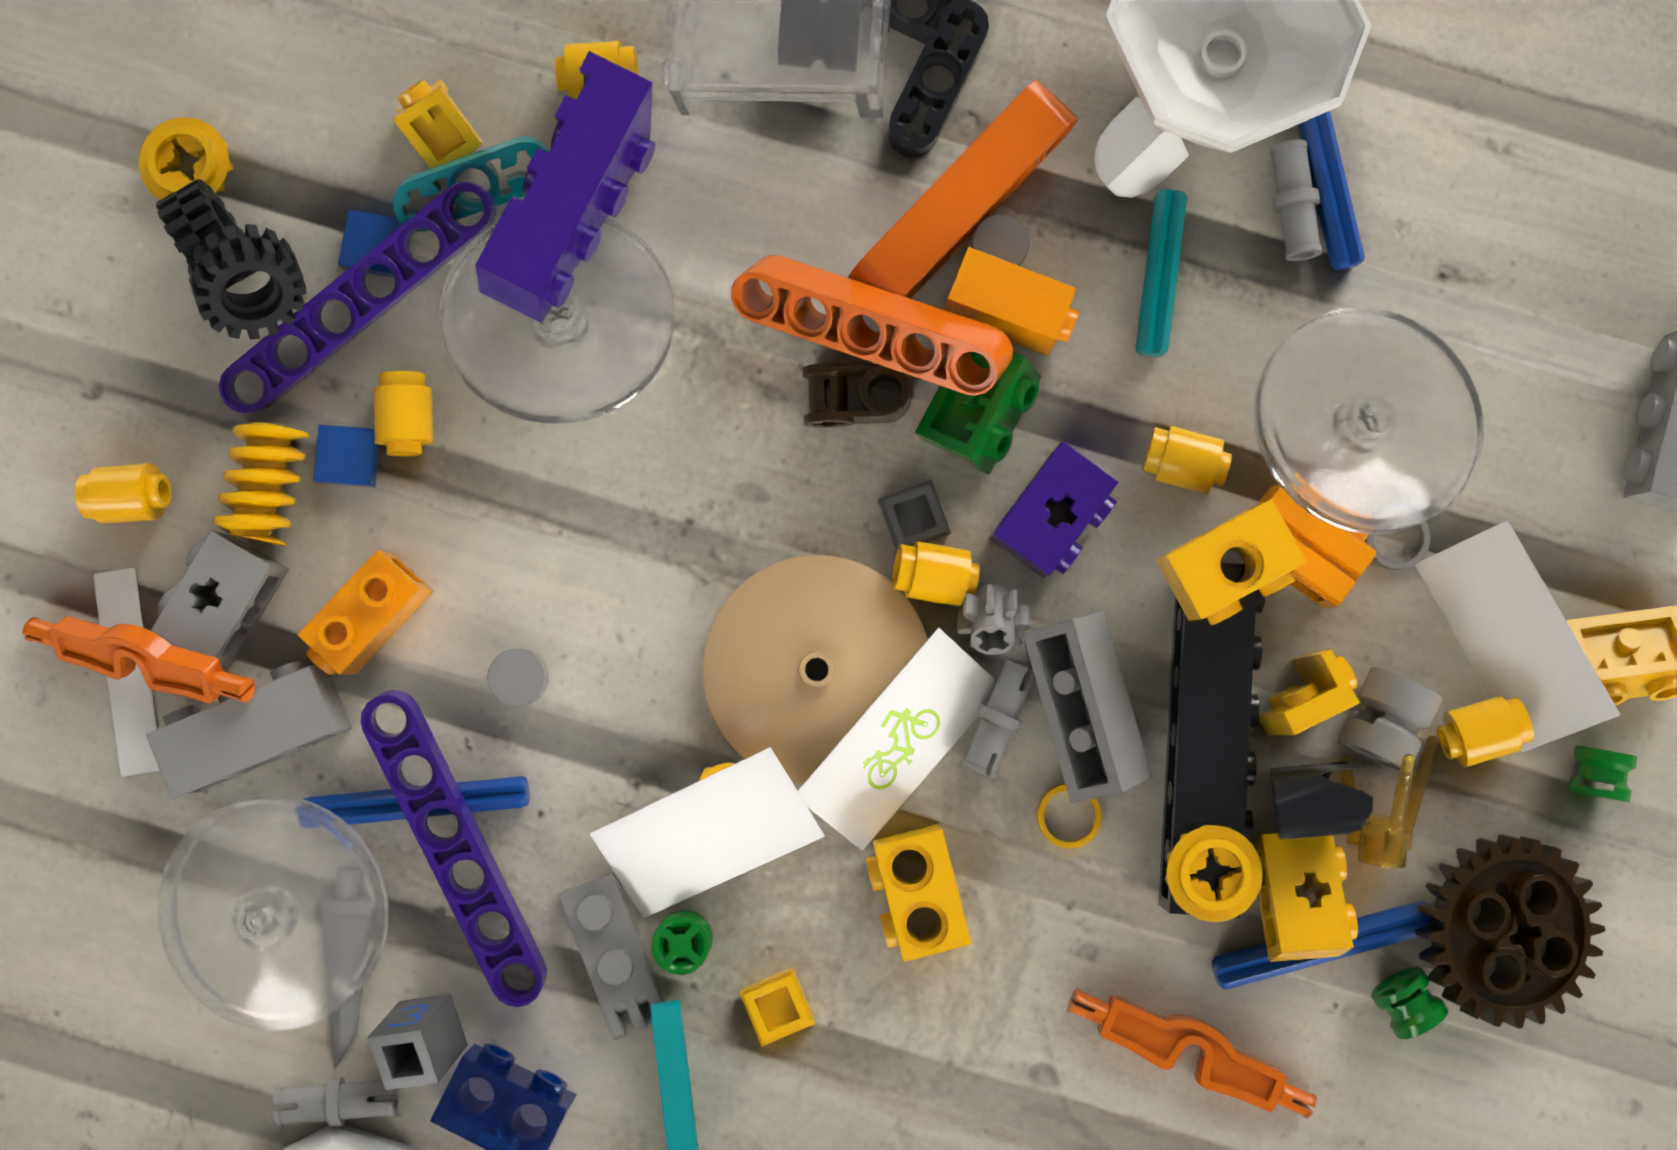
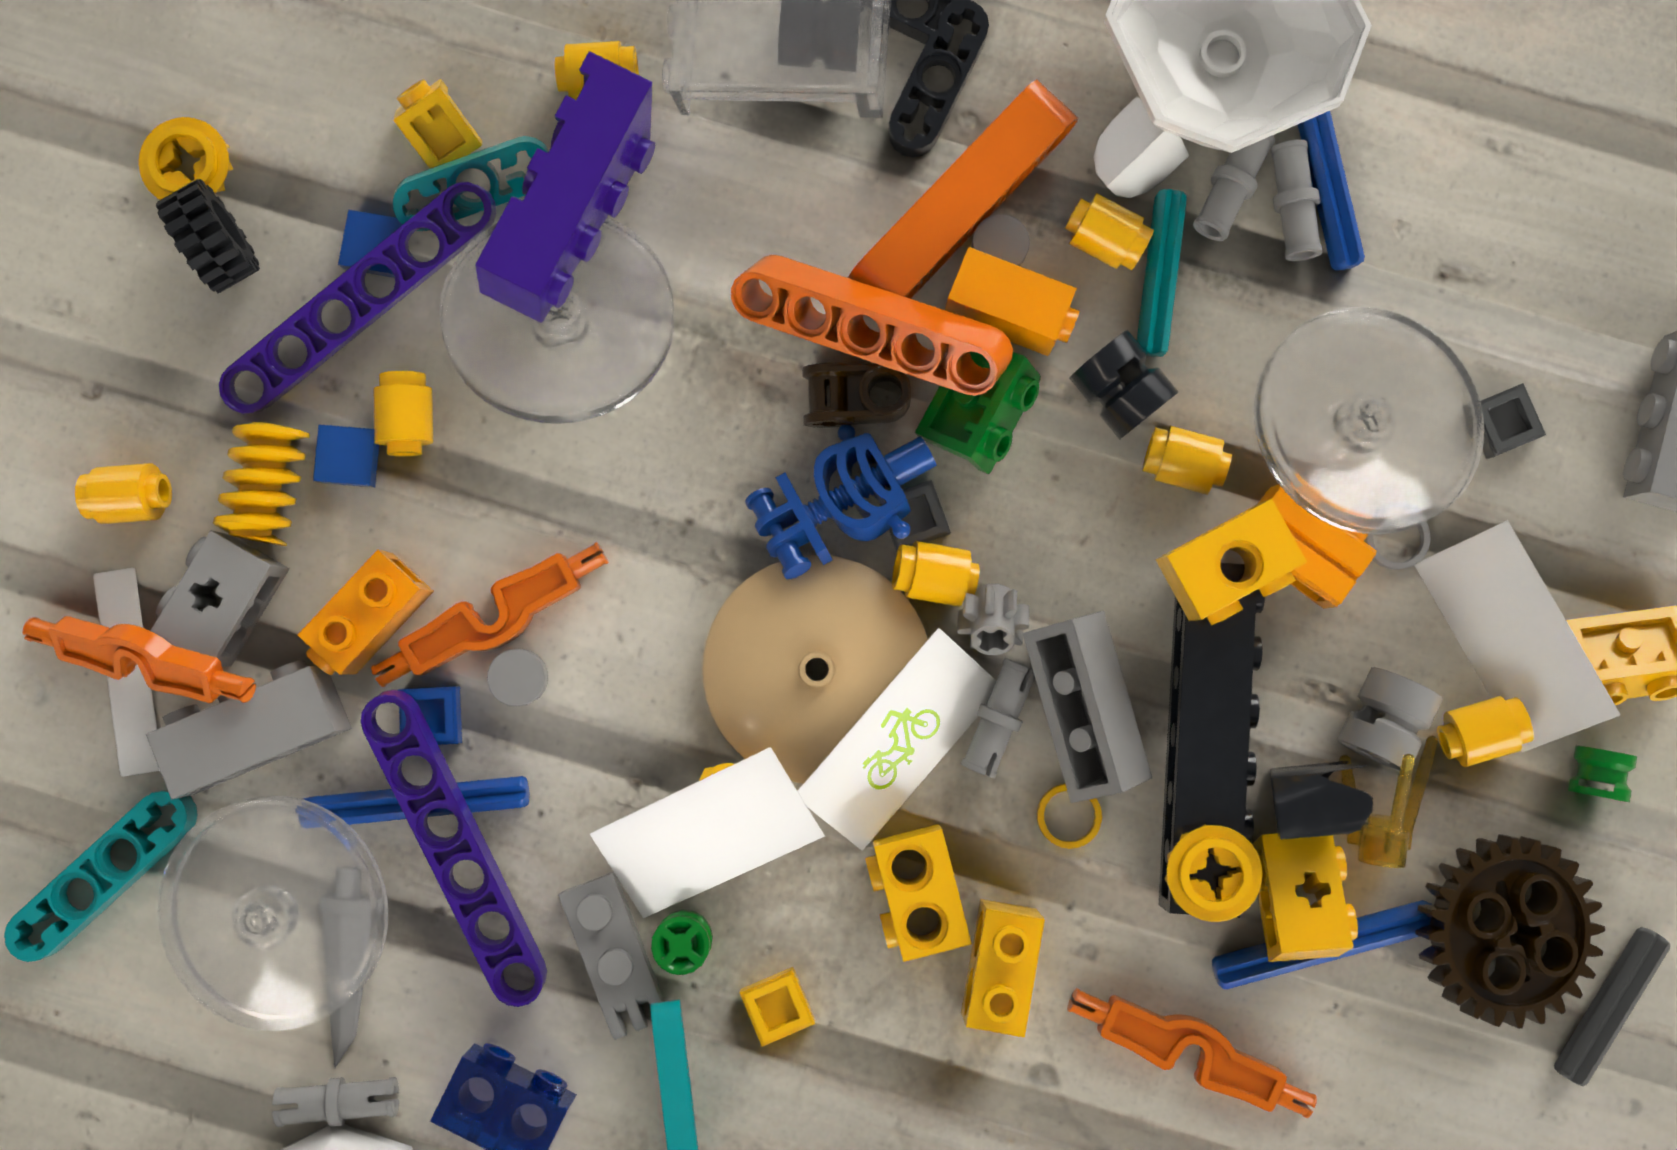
black tyre [188,224,307,340] -> none
dark grey brick [367,994,468,1090] -> none
dark purple brick [989,441,1119,578] -> none
yellow bracket [1259,649,1360,736] -> none
green wheel [1371,966,1448,1039] -> none
none -> teal beam [4,790,198,962]
none -> orange piece [371,542,609,687]
none -> blue tile [398,686,462,745]
none -> blue torso [745,425,937,579]
none -> yellow brick [961,899,1045,1038]
none -> yellow brick [1064,193,1154,271]
none -> black wheel [1069,330,1178,440]
none -> light grey pin [1193,135,1275,241]
none -> dark grey tile [1464,383,1546,459]
none -> dark grey axle [1554,927,1670,1086]

